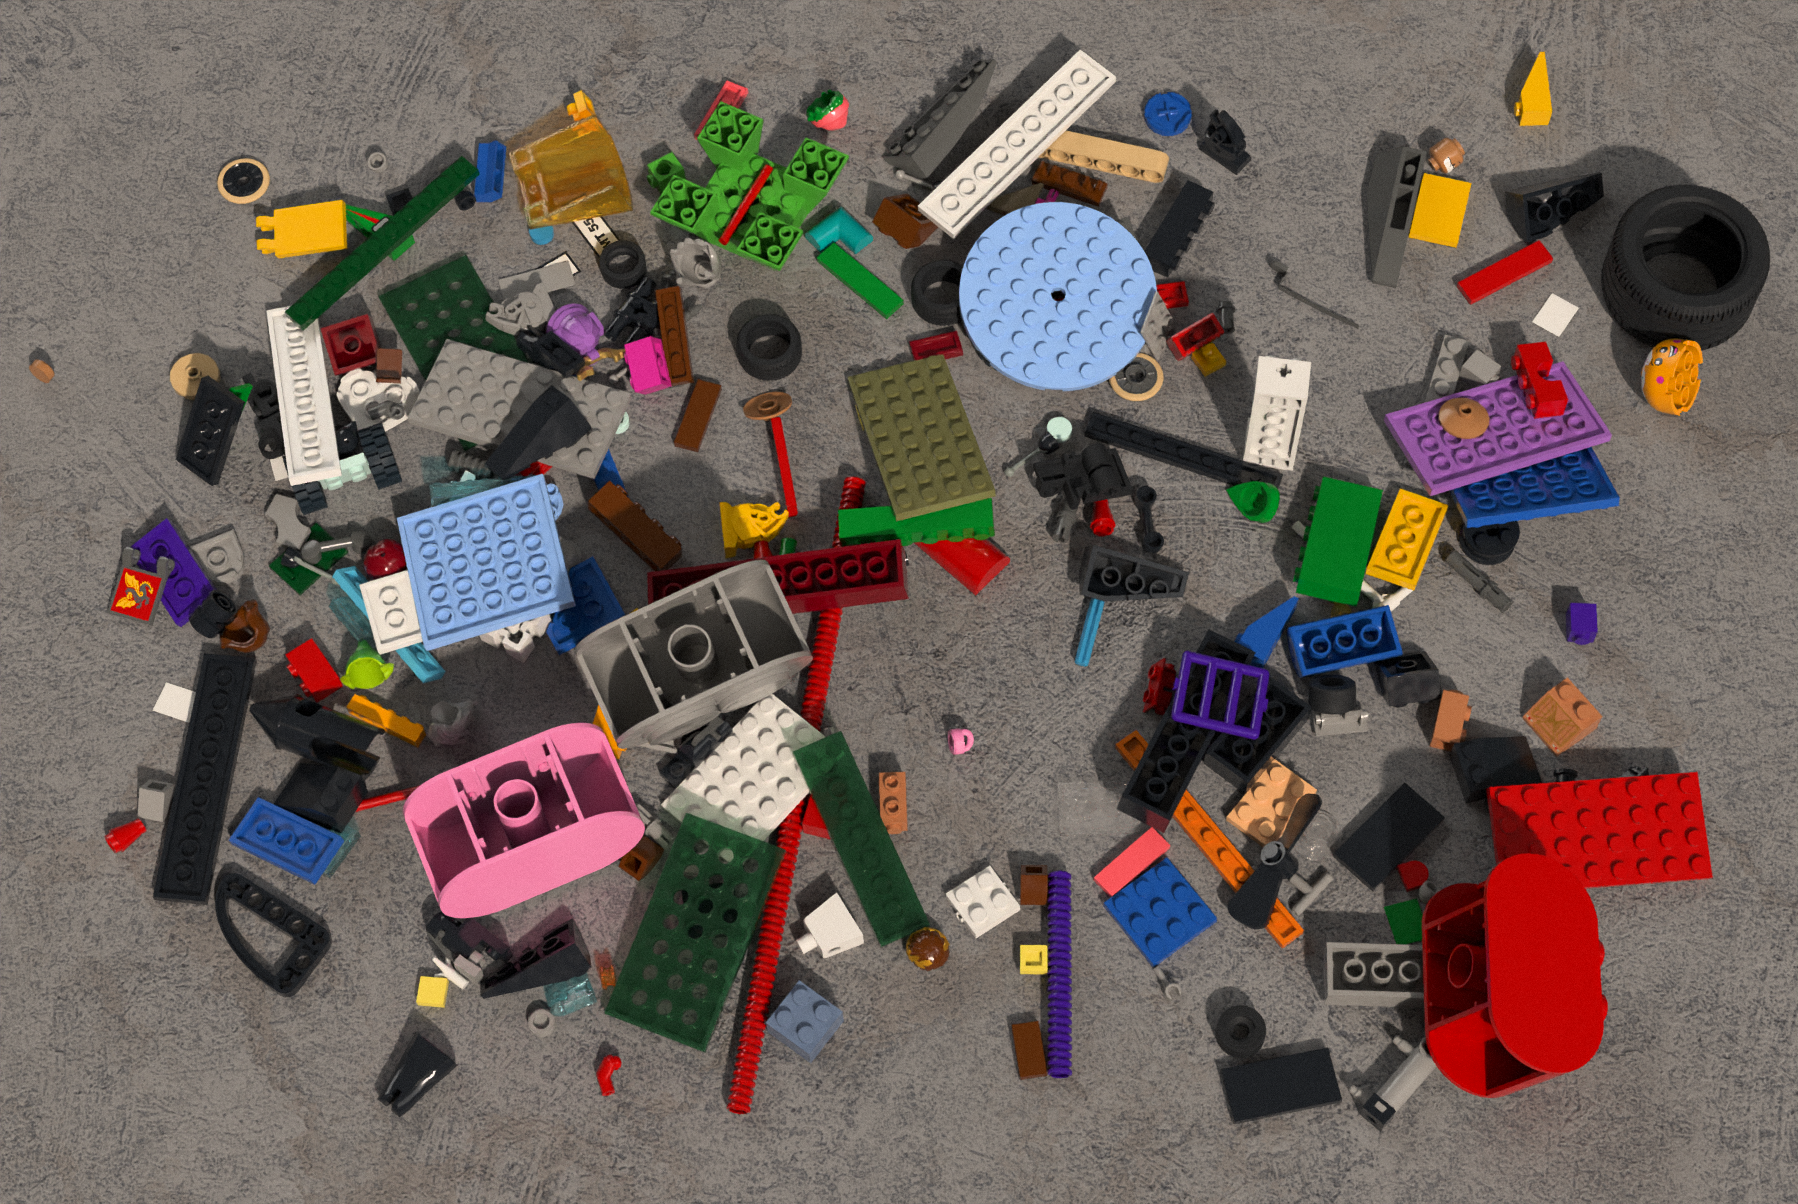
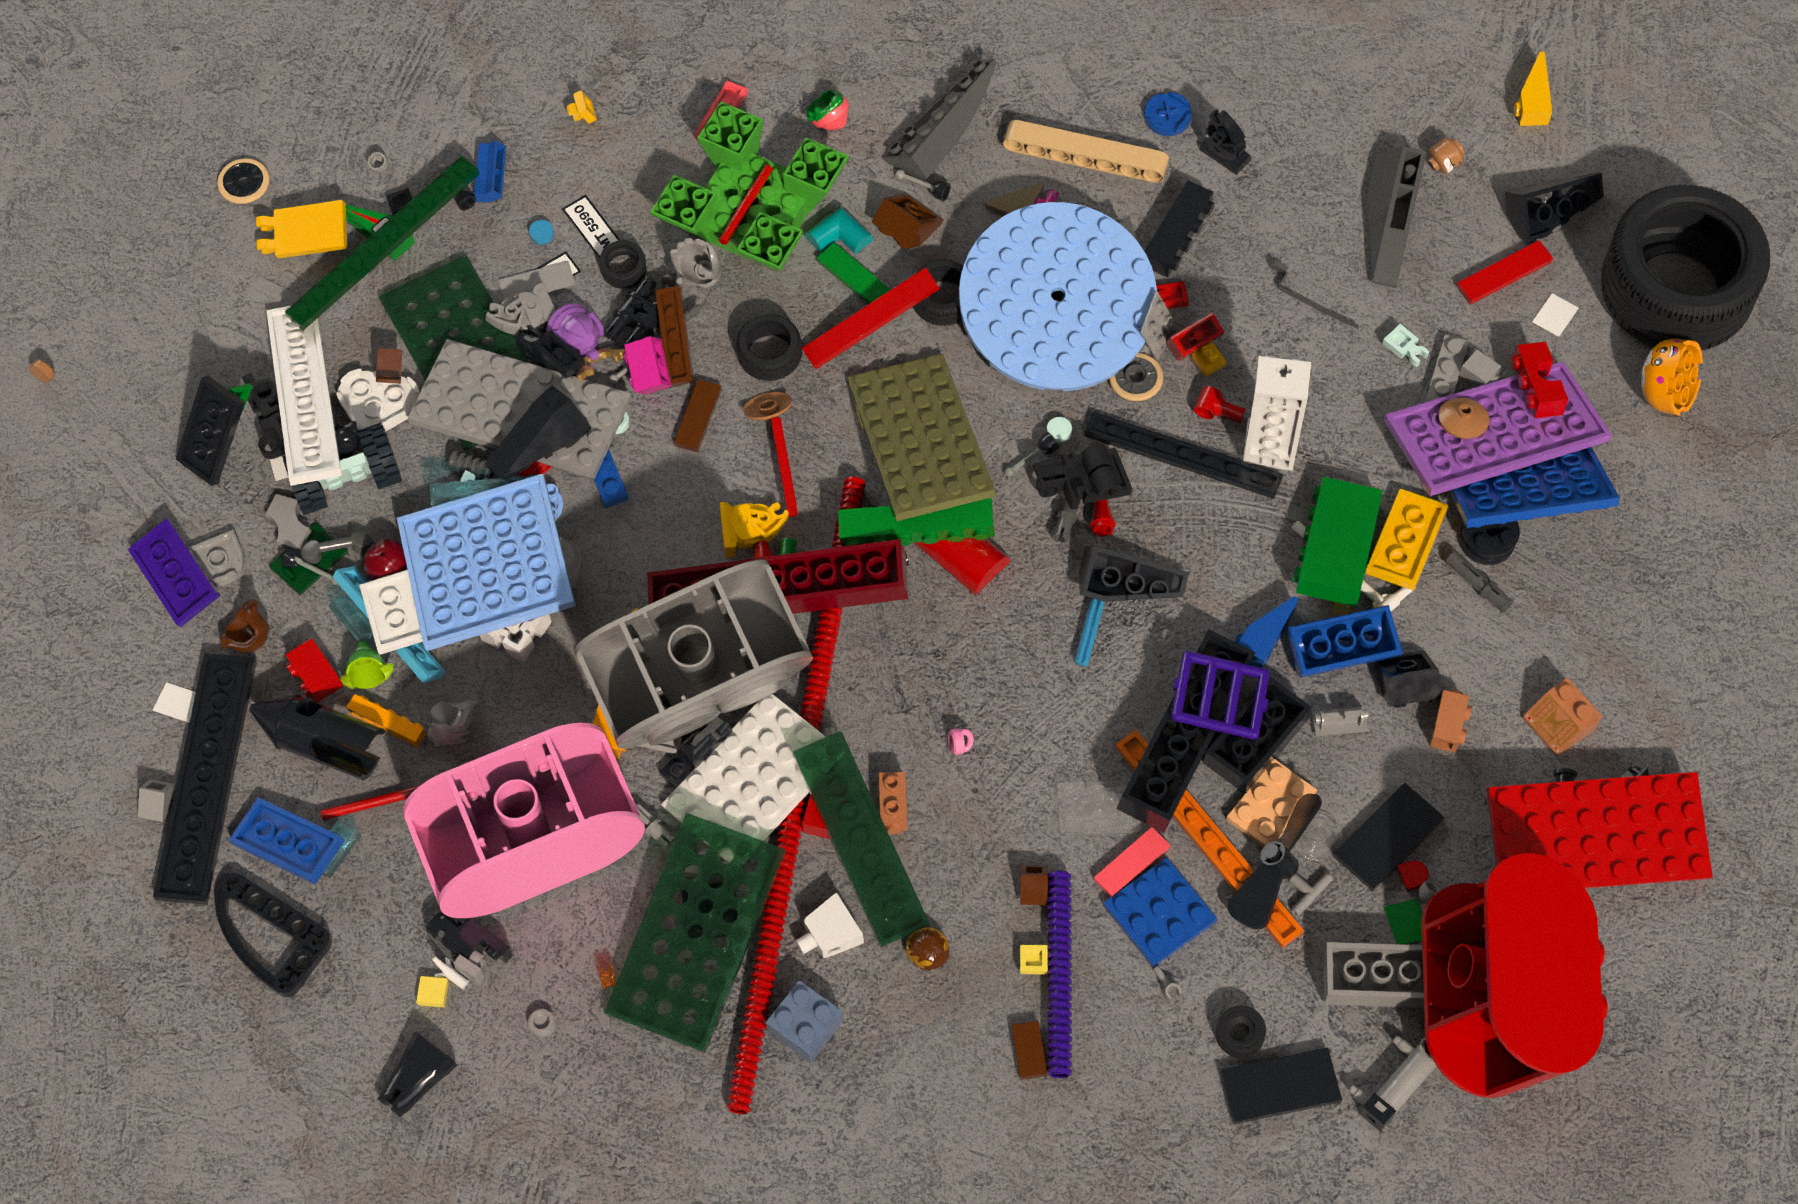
red cone [104,818,147,854] -> none
flag [107,547,175,626] -> none
tan plate [170,353,220,400] -> none
black wheel [189,590,238,639] -> none
black slope [274,763,368,834] -> none
dark red slope [320,314,381,376] -> none
dark grey arm [367,400,405,421] -> none
black wedge [480,918,591,999] -> none
clear yellow windscreen [509,115,633,230] -> none
blue plate [546,556,625,655] -> none
clear light blue piece [547,979,597,1017] -> none
reddish brown brick [588,481,682,571] -> none
red arm [596,1054,622,1096] -> none
reddish brown brick [618,836,665,881] -> none
bright green brick [646,152,686,194] -> none
dark red tile [909,330,963,360] -> none
white plate [918,50,1116,239] -> none
white plate [946,866,1020,938] -> none
reddish brown plate [1032,161,1108,207] -> none
black bar [1135,486,1164,553] -> none
red hinge [1143,658,1176,715] -> none
dark grey pin [1216,301,1236,334] -> none
green piece [1226,481,1280,523] -> none
black tyre [1308,674,1356,714] -> none
yellow tile [1409,173,1471,248] -> none
black slope [1450,736,1542,803] -> none
dark purple brick [1566,603,1598,645] -> none
none -> red tile [802,267,940,370]
none -> red pin [1194,386,1246,423]
none -> light aqua plate [1383,324,1429,367]

